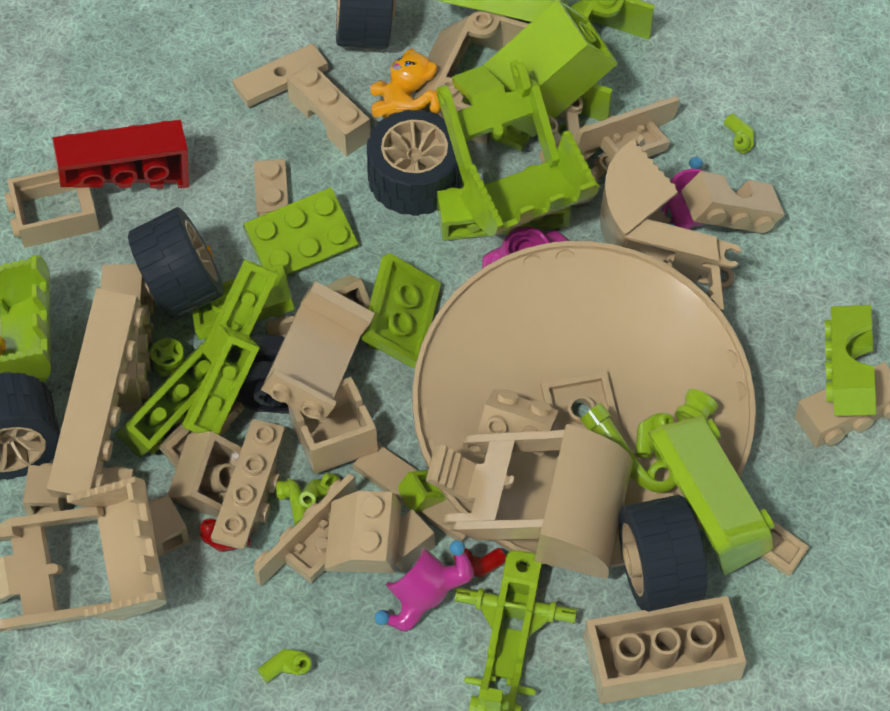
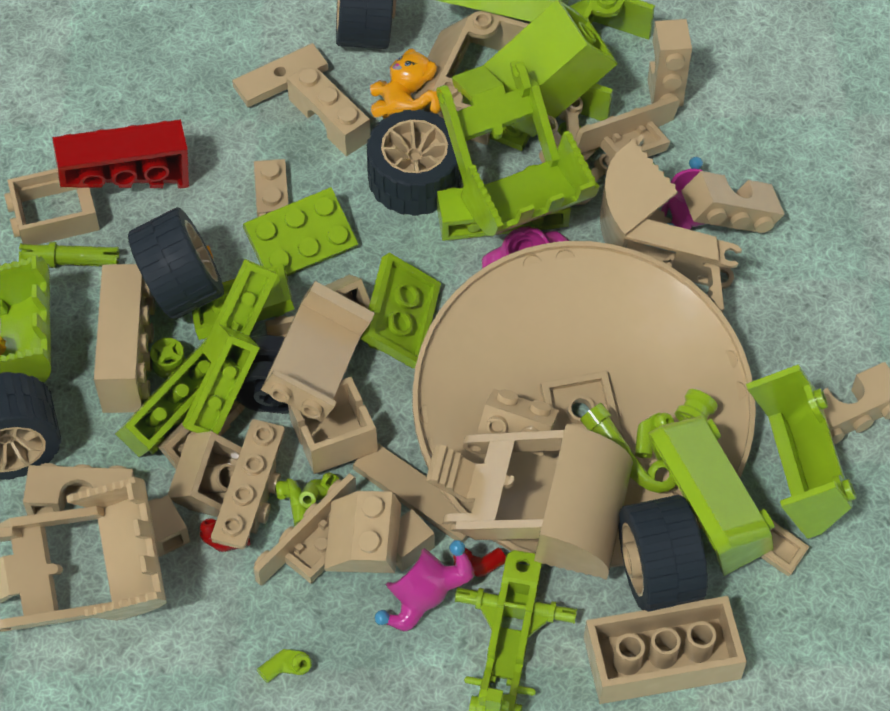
tan brick [46,288,145,499] -> none
lime slope [398,470,447,513] -> none
lime arm [723,113,754,153] -> none
lime arch [824,305,876,416] -> none
none -> lime pin [18,242,119,268]
none -> tan arch [647,19,692,107]
none -> lime windscreen [746,364,857,539]

